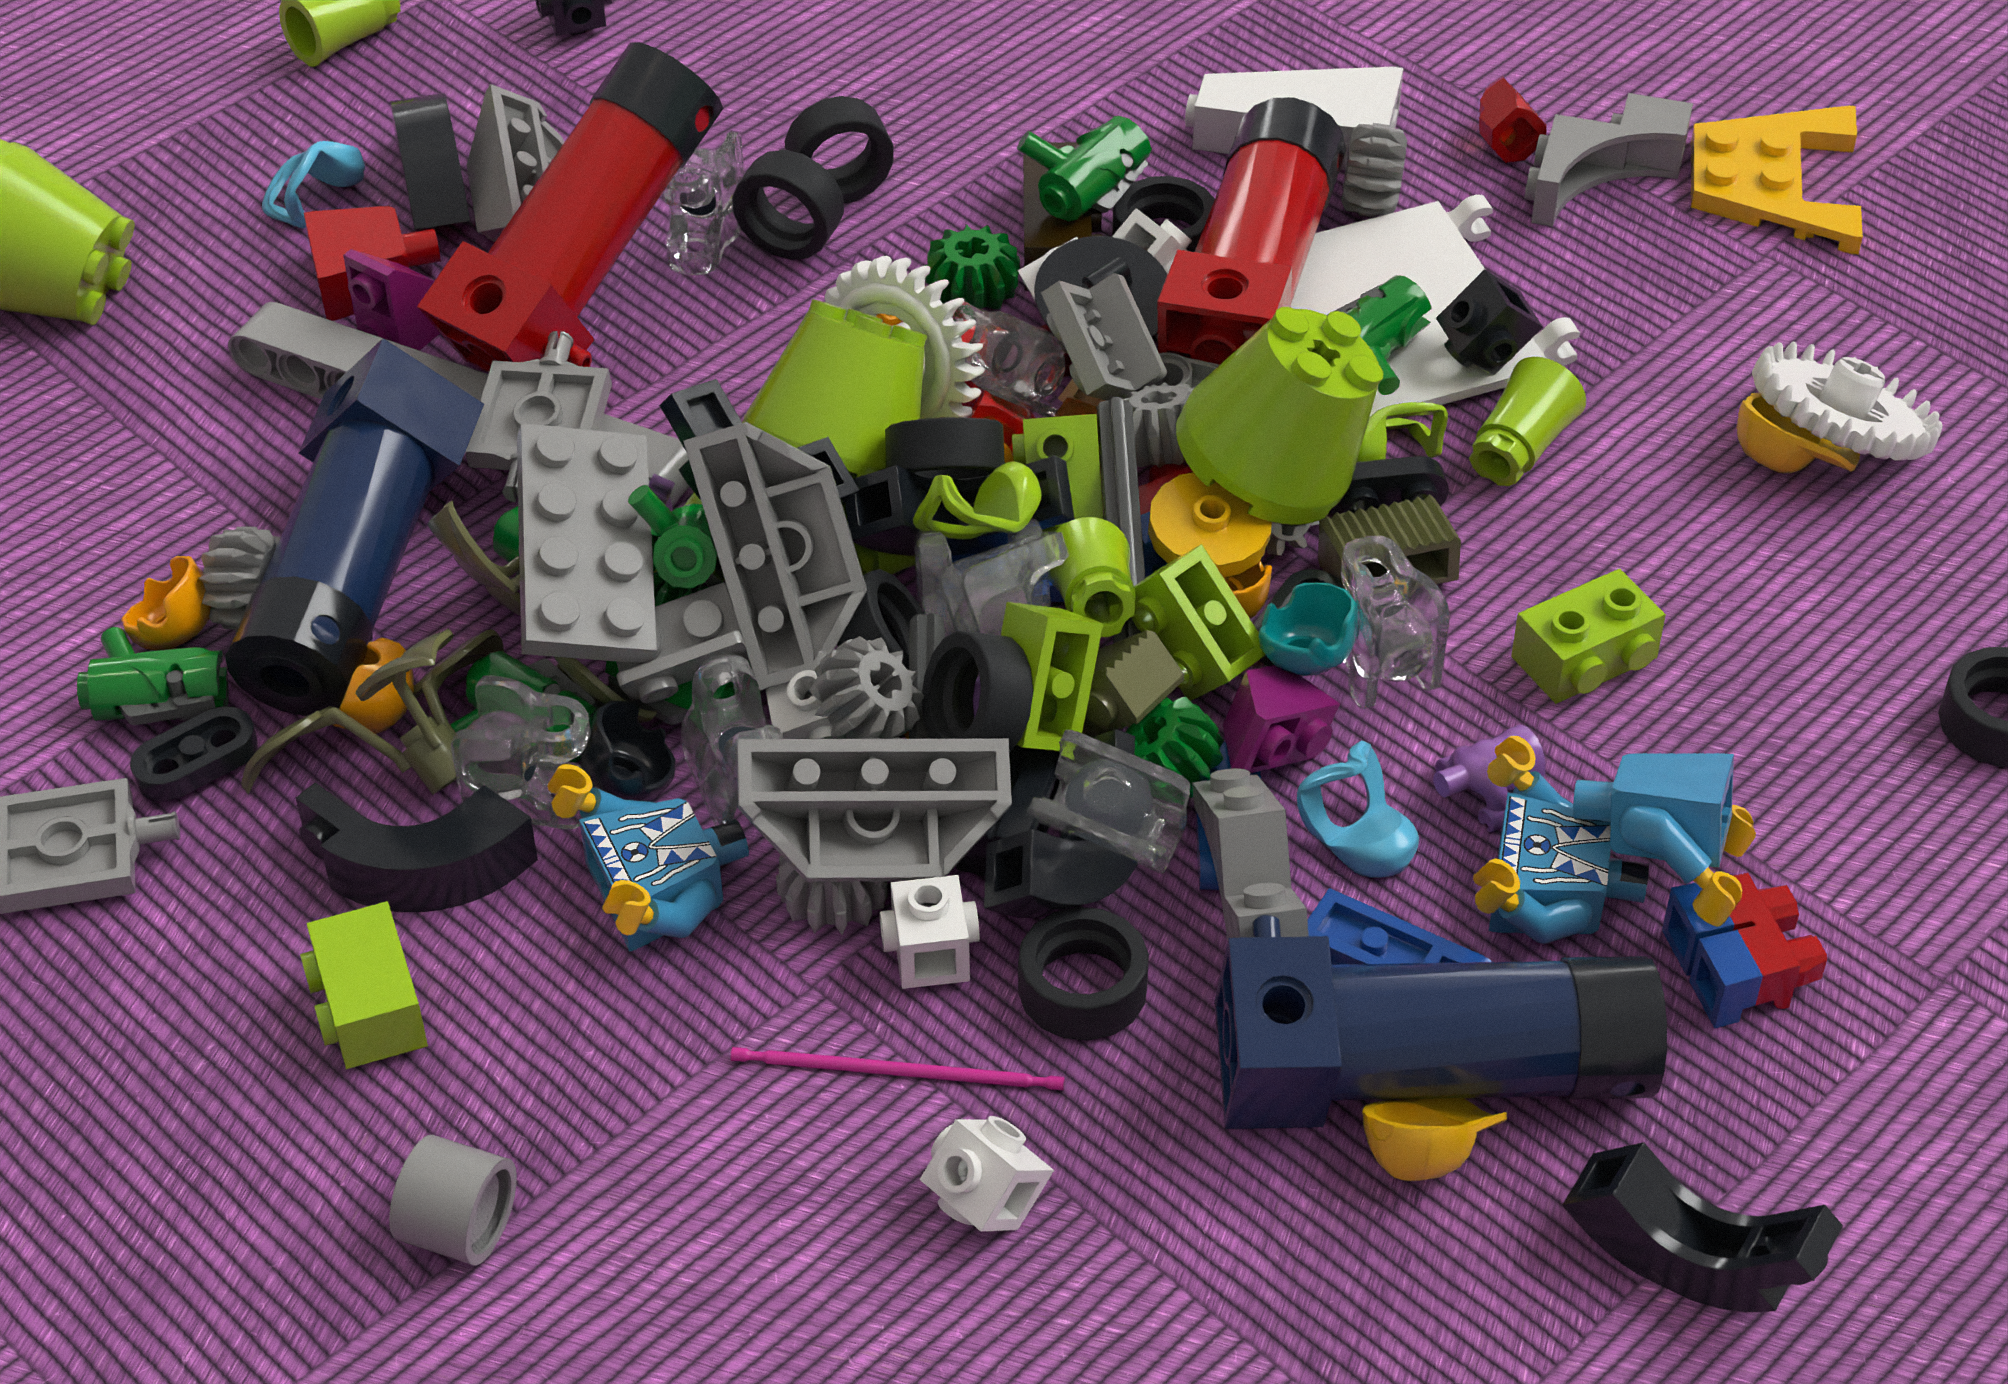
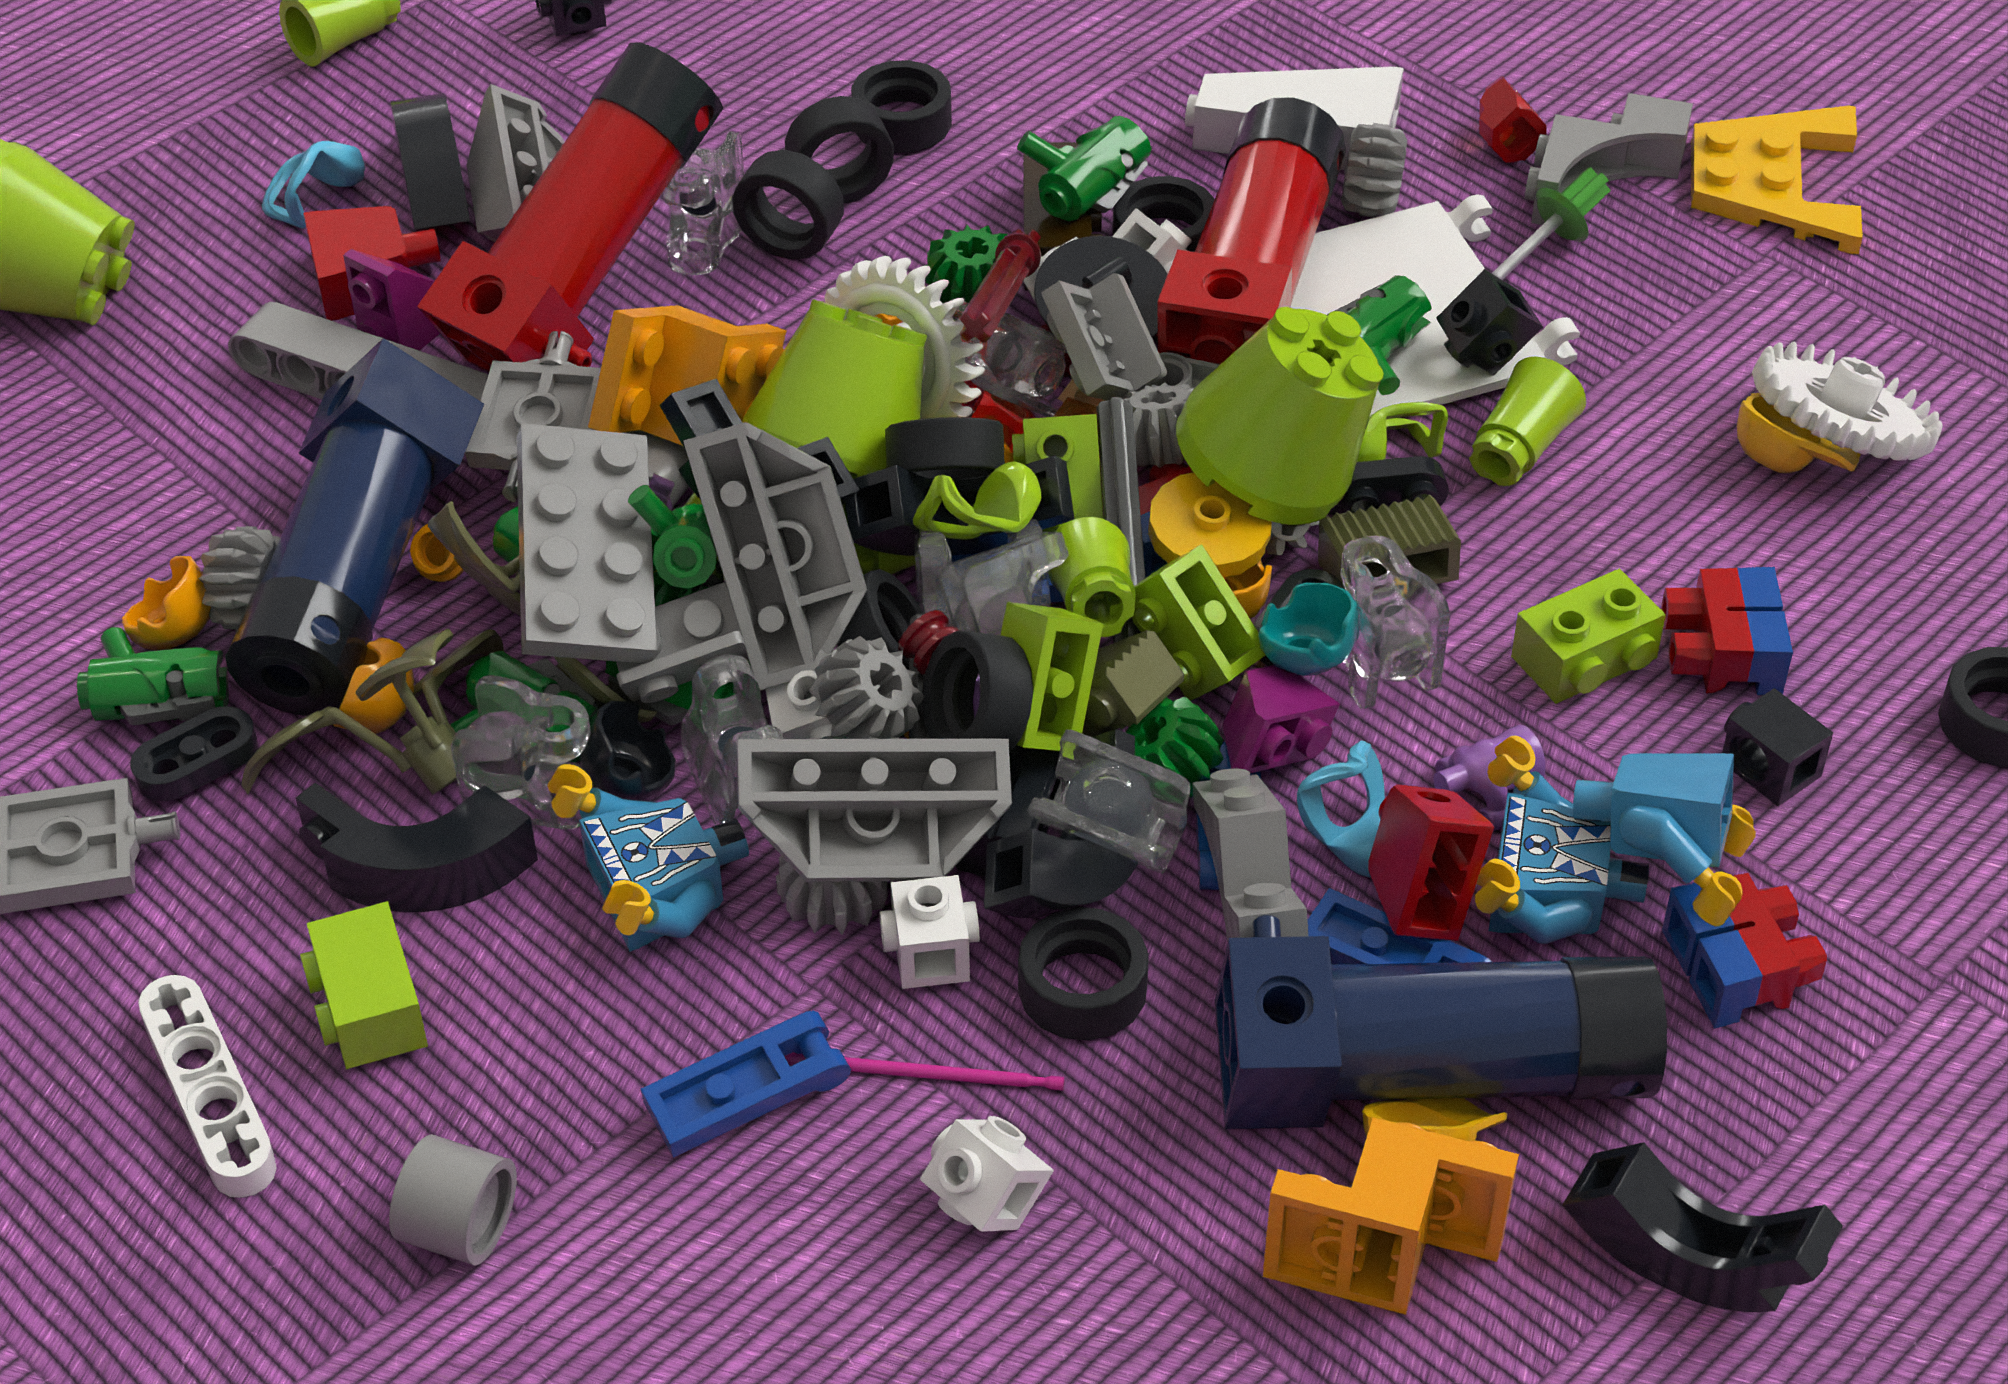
none -> white beam [138,975,277,1198]
none -> light orange plate [410,524,464,582]
none -> light orange bracket [588,305,787,446]
none -> blue plate [641,1011,851,1158]
none -> black tyre [851,60,952,154]
none -> dark red bush [898,610,960,675]
none -> dark red axle [959,228,1041,343]
none -> light orange bracket [1263,1117,1519,1315]
none -> red torso [1368,784,1494,941]
none -> bright green piece [1492,167,1611,280]
none -> red hips [1661,567,1793,695]
none -> black brick [1722,688,1833,806]

